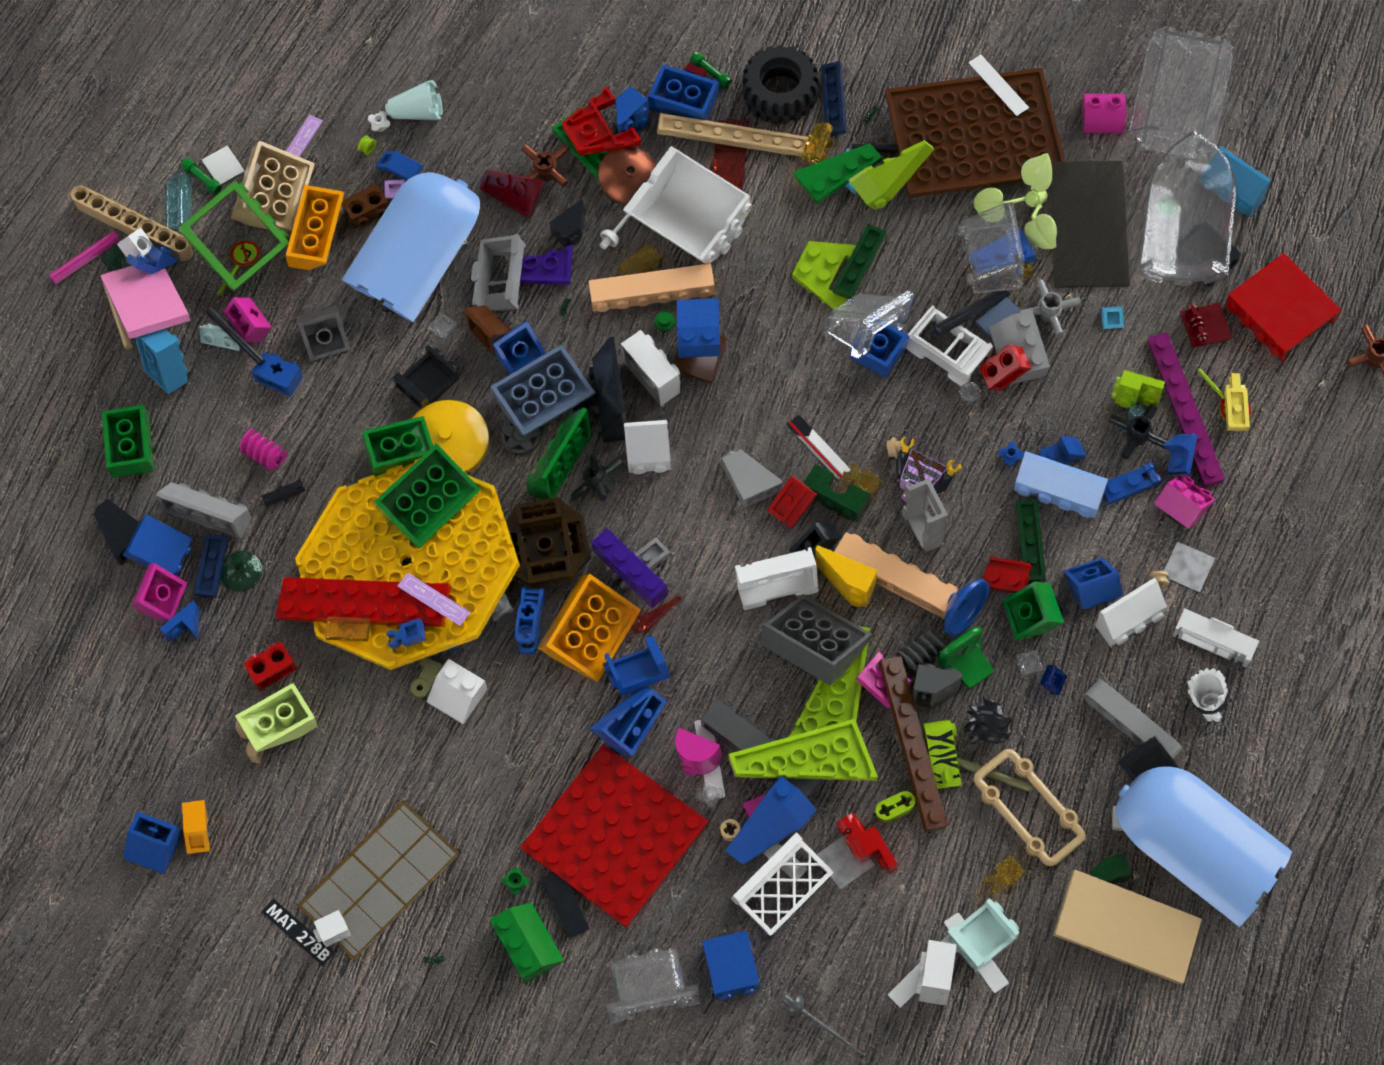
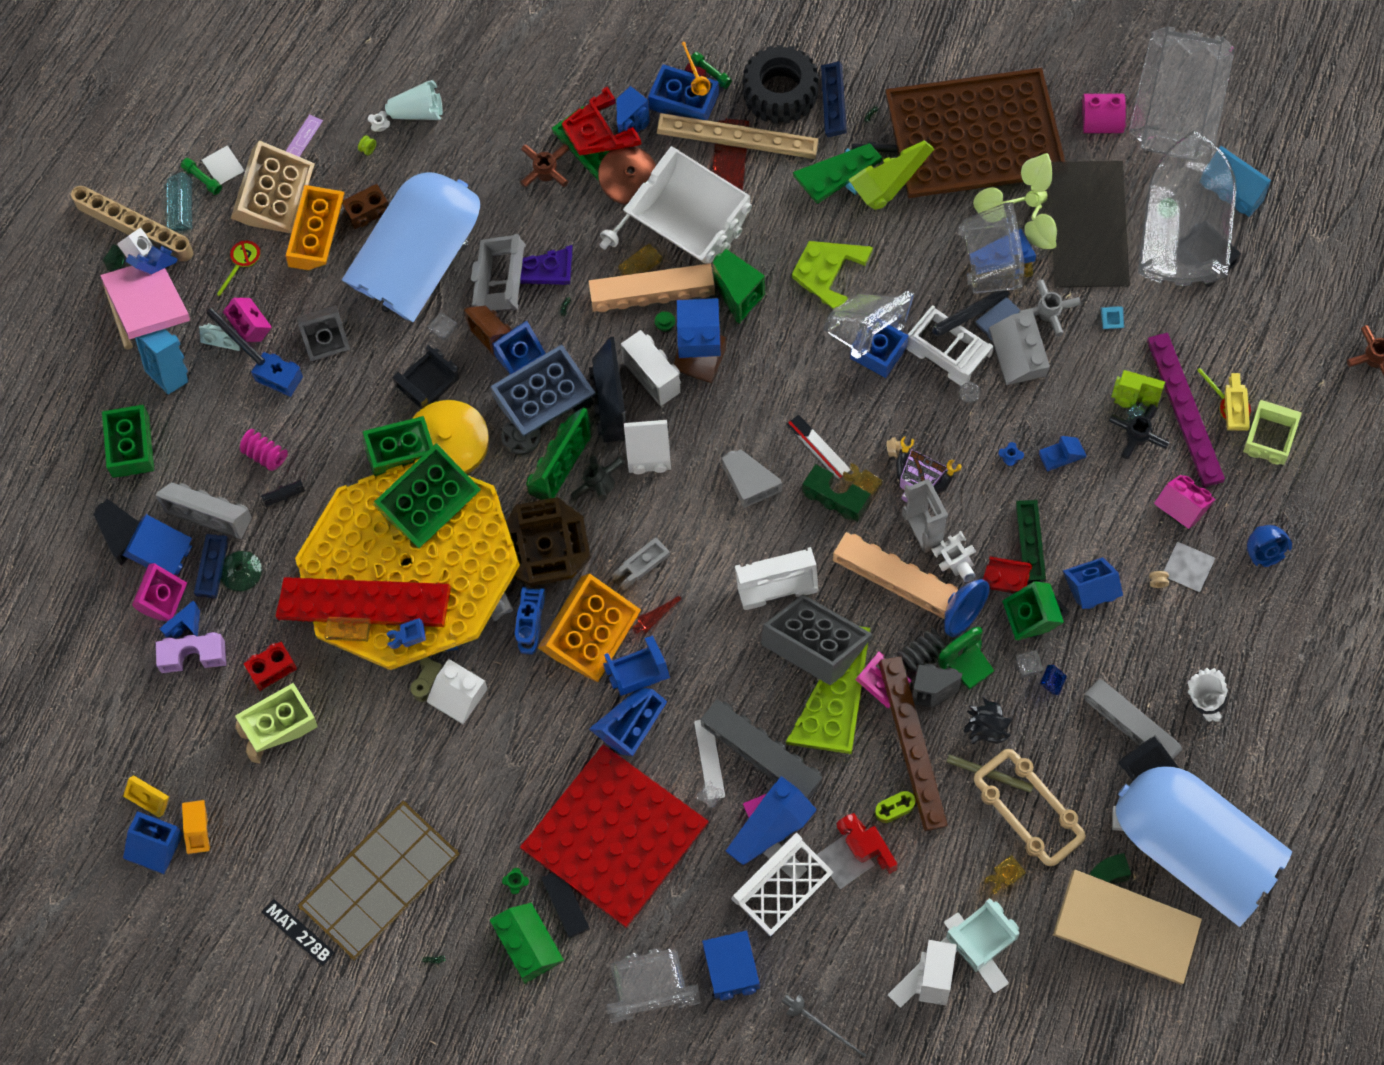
dark pink axle [49,231,121,284] -> none
bright green window [178,181,290,293] -> none
white brick [313,910,351,947] -> none
blue slope [375,151,423,182] -> none
lavender plate [385,179,405,202] -> none
lavender sticker [398,573,471,626] -> none
dark red wing [479,170,545,217] -> none
black slope [549,199,585,247] -> none
dark purple brick [591,528,668,609] -> none
dark pink brick [675,728,723,777] -> none
tan bush [720,819,740,841] -> none
lime wing [728,719,878,781] -> none
red plate [767,476,818,529] -> none
black slope [789,521,841,559] -> none
clear yellow tile [801,122,833,163] -> none
yellow slope [815,545,878,608] -> none
dark green plate [833,224,887,301] -> none
lime door [923,719,962,789] -> none
white sticker [968,55,1029,116] -> none
red brick [979,345,1032,391] -> none
light blue slope [1014,451,1108,518] -> none
white slope [1095,578,1167,647] -> none
blue plate [1103,462,1163,505] -> none
blue slope [1163,434,1198,475] -> none
white piece [1173,608,1259,668] -> none
dark red hinge [1180,303,1232,348] -> none
red panel [1225,253,1341,361] -> none
none -> yellow plate [123,775,169,818]
none -> lavender arch [156,632,226,673]
none -> light orange sword [682,42,711,96]
none -> green slope [713,249,765,324]
none -> white piece [931,531,976,582]
none -> yellowish green window [1243,400,1302,465]
none -> blue cylinder [1247,525,1292,567]

